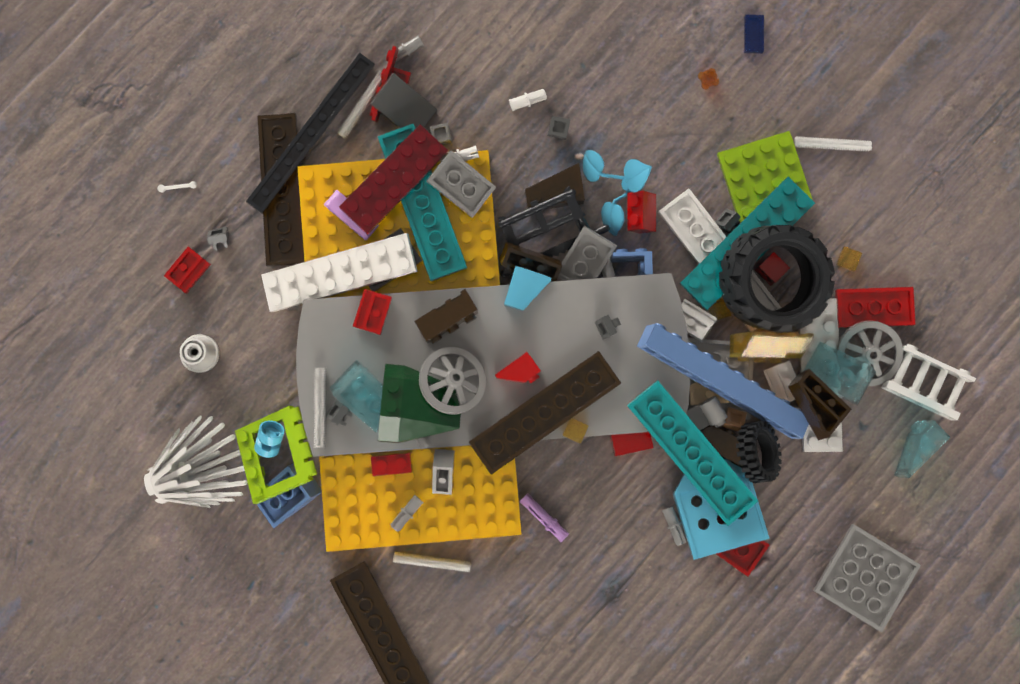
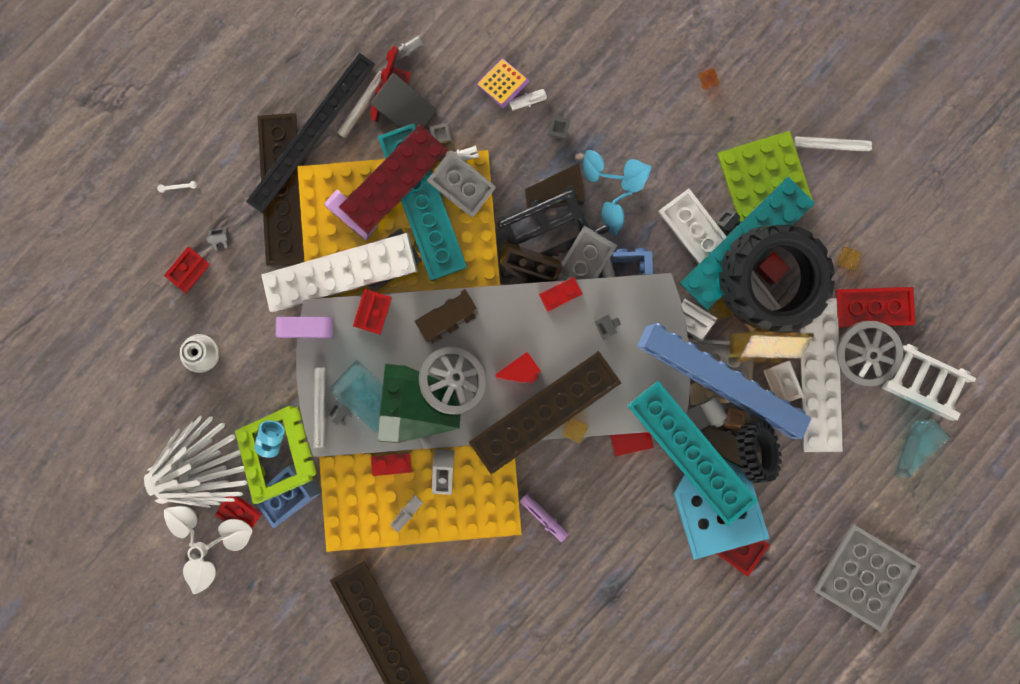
white axle [393,552,471,572] -> none
medium azure slope [504,266,551,311] -> none
red brick [627,191,656,234] -> none
light grey axle [662,506,687,546] -> none
clear blue tile [744,15,764,54] -> none
dark brown wedge [788,369,852,441] -> none
clear light blue slope [804,342,876,405] -> none
none -> white plant [164,506,253,594]
none -> red plate [215,491,263,529]
none -> lavender beam [275,317,333,338]
none -> yellow tile [476,58,529,108]
none -> red plate [539,277,583,313]

